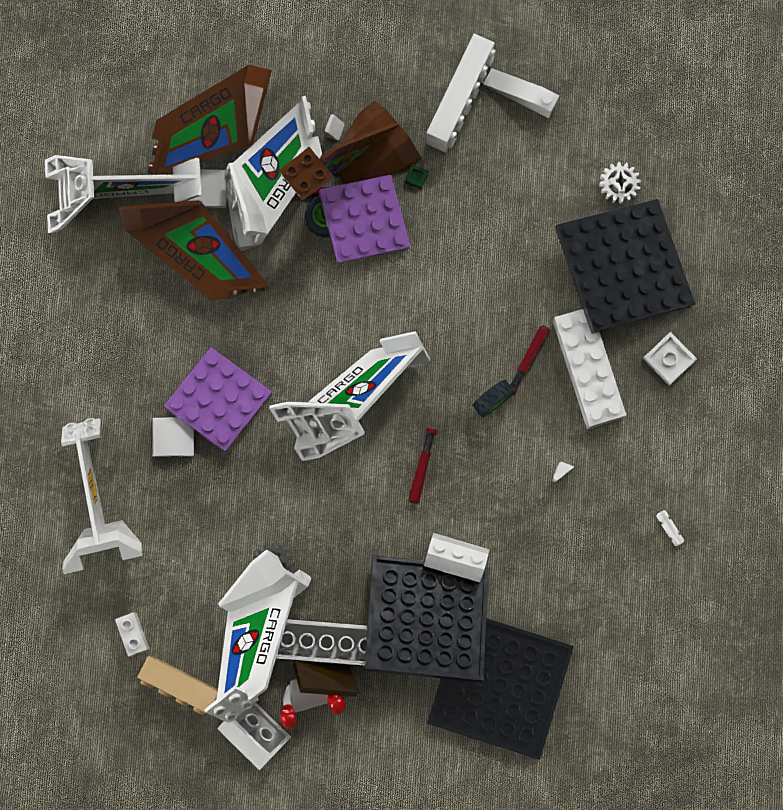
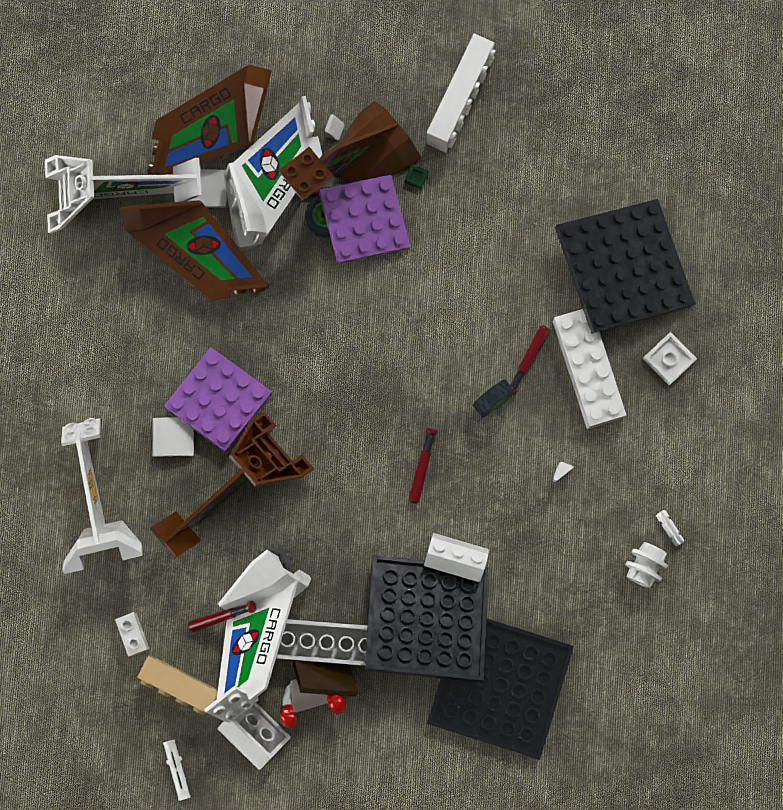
white piece [269,331,430,461] -> none
white slope [483,68,559,118] -> none
white gear [599,162,641,204] -> none
none -> reddish brown piece [150,412,314,559]
none -> white pin [163,739,191,801]
none -> dark red piece [188,601,256,632]
none -> white piece [625,542,668,588]

